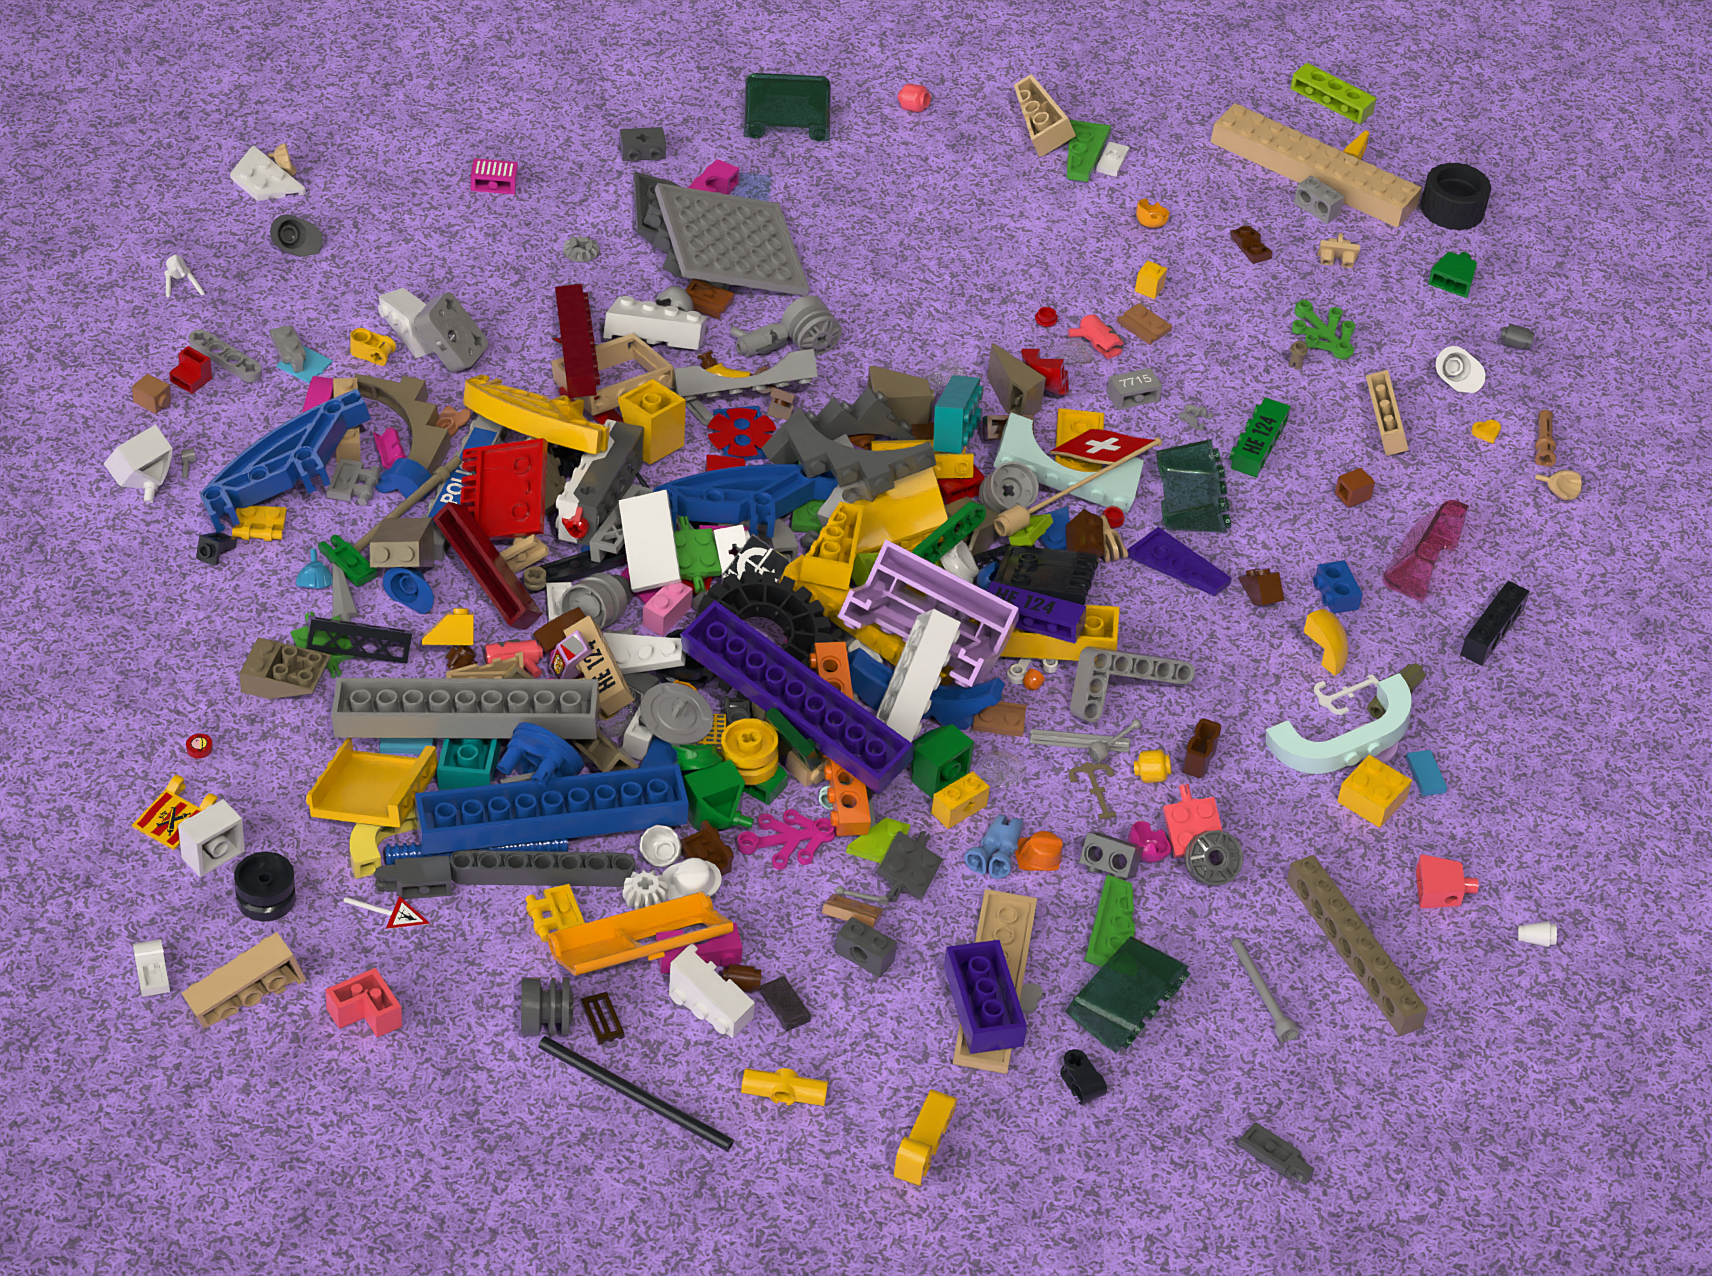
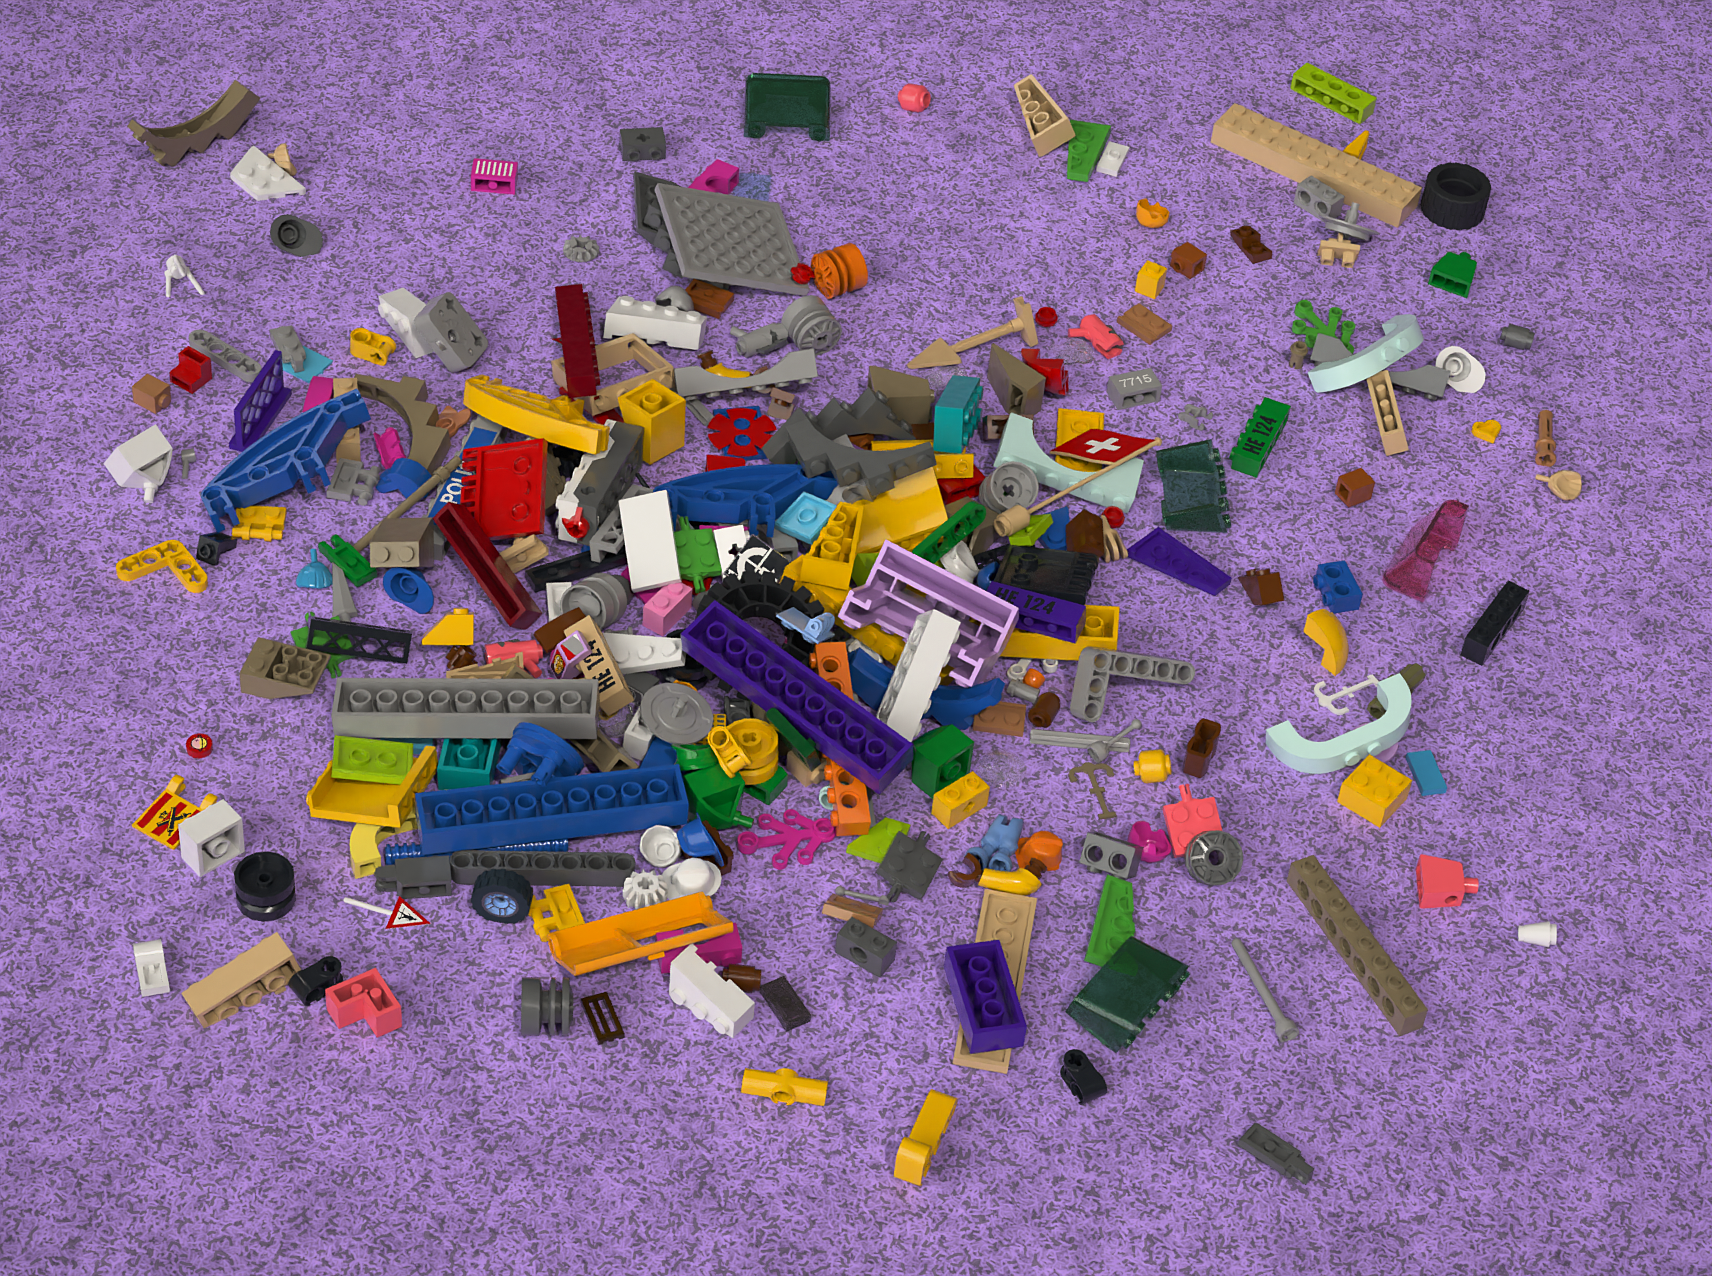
dark tan bush [524,566,546,590] -> none
black piece [538,1036,734,1152] -> none
light grey tile [1019,983,1043,1014] -> none
none -> yellow beam [116,540,208,593]
none -> dark tan arch [127,80,260,167]
none -> dark purple fence [229,350,292,452]
none -> black piece [289,956,343,1006]
none -> lime tile [331,735,413,785]
none -> black wheel [471,869,533,924]
none -> blue piece [677,812,724,867]
none -> yellow piece [708,726,753,779]
none -> medium azure tile [775,492,837,545]
none -> light blue hinge [776,607,835,644]
none -> red plate [790,263,815,285]
none -> orange wheel [811,243,868,299]
none -> tan piece [907,296,1039,369]
none -> piece [948,852,1047,896]
none -> light grey pin [1007,678,1040,704]
none -> reddish brown brick [1028,692,1061,728]
none -> dark orange brick [1170,241,1207,279]
none -> light aqua arch [1308,314,1424,393]
none -> arch [1310,333,1451,401]
none -> light grey piece [1319,202,1380,241]

